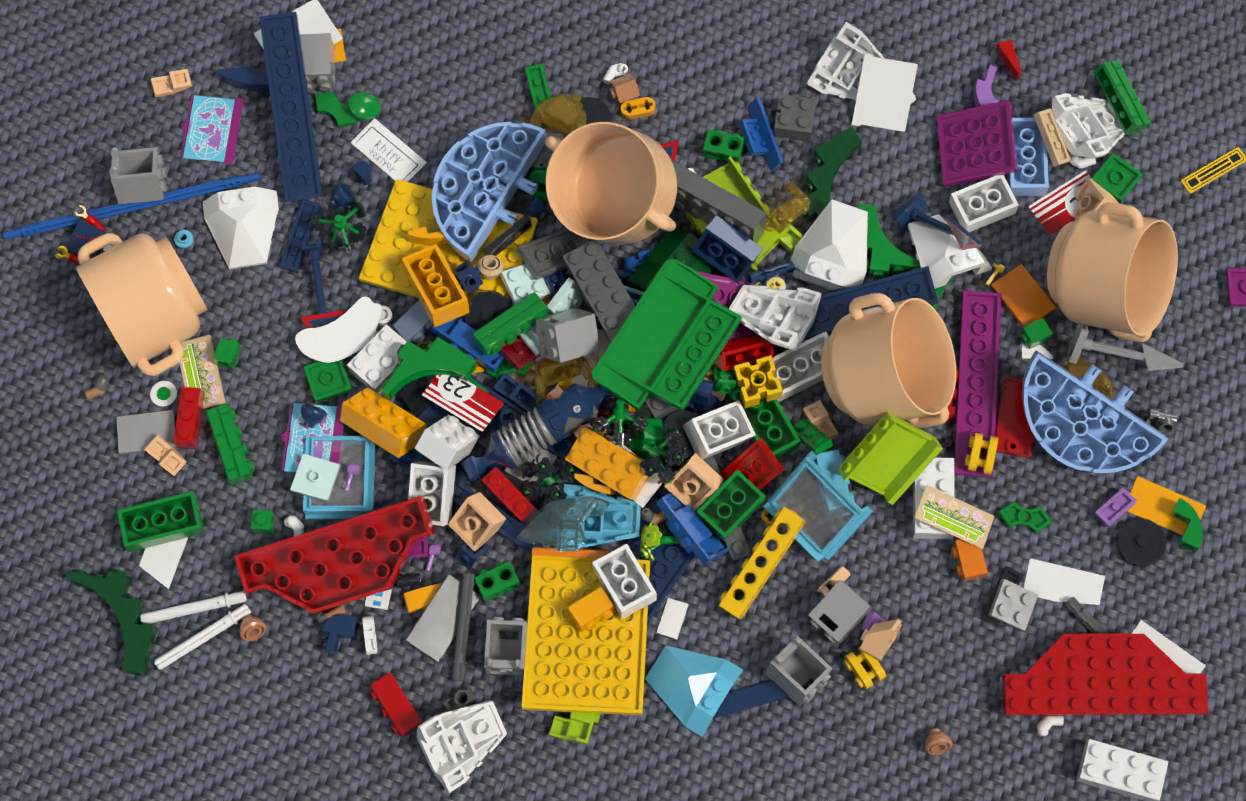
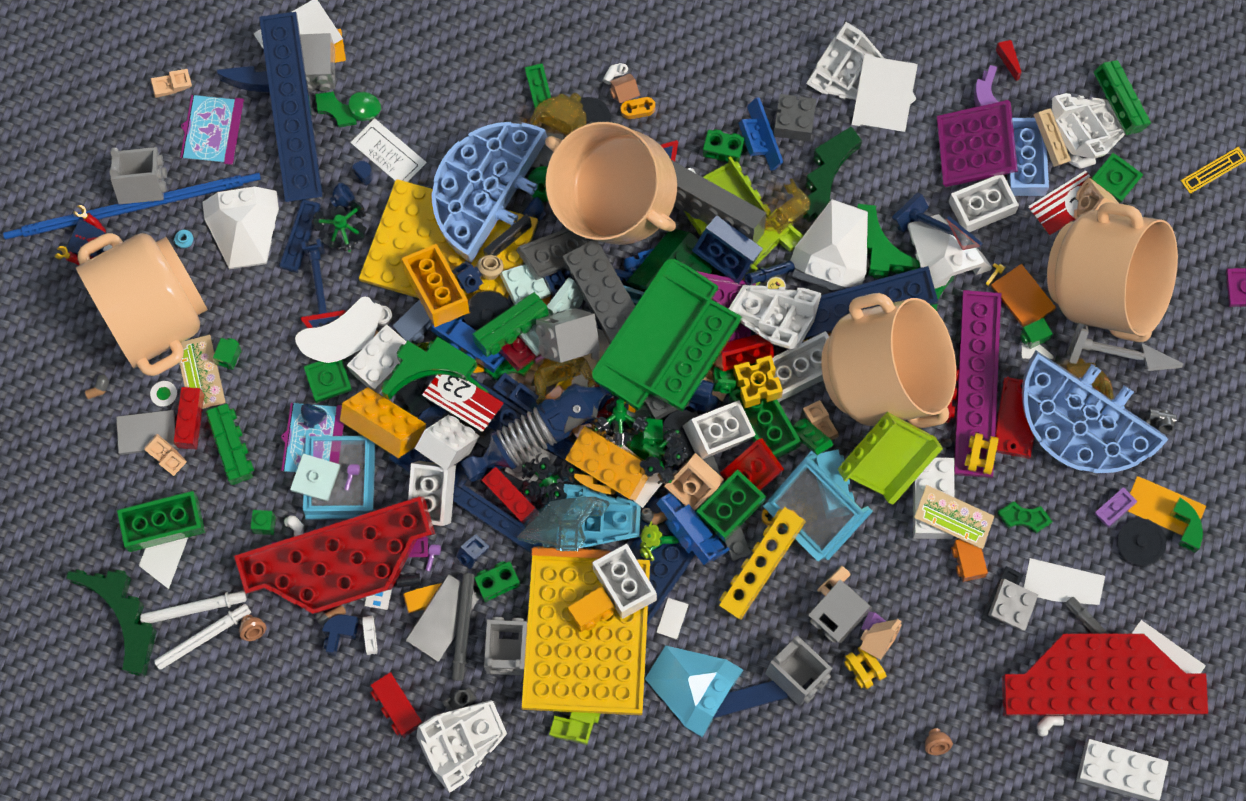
light orange slope [408,227,449,245] -> none
light nougat slope [448,492,506,551] -> none

